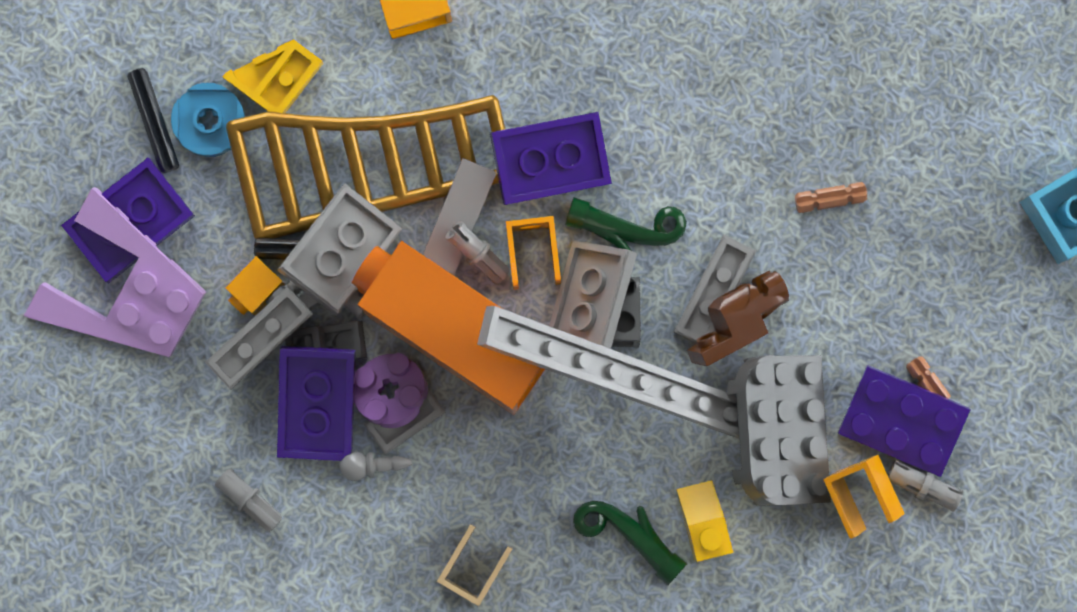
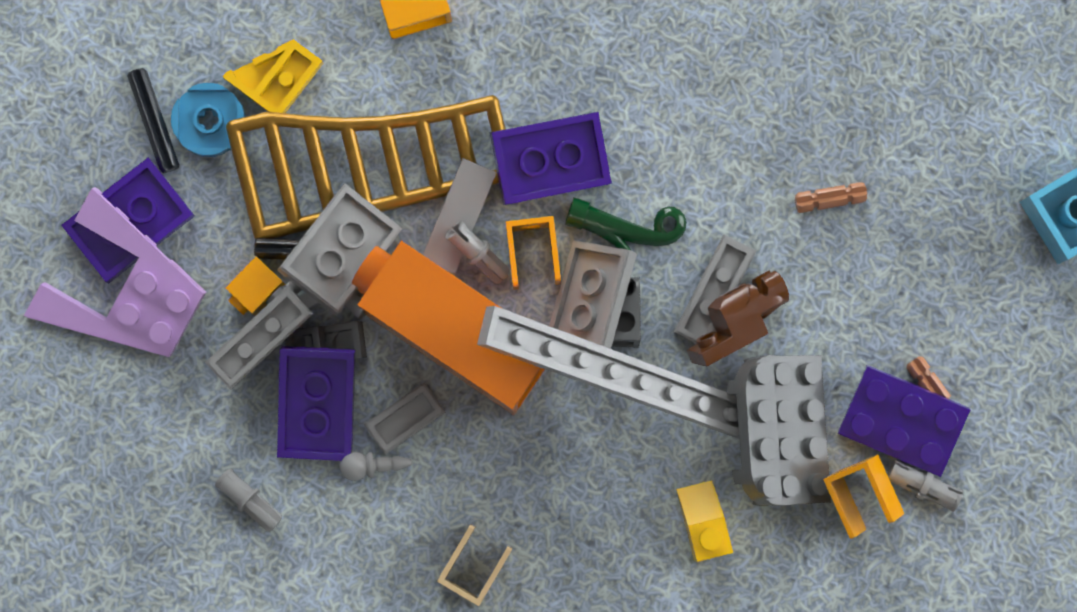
medium lavender plate [354,353,428,428] -> none
dark green plant [573,500,687,586] -> none

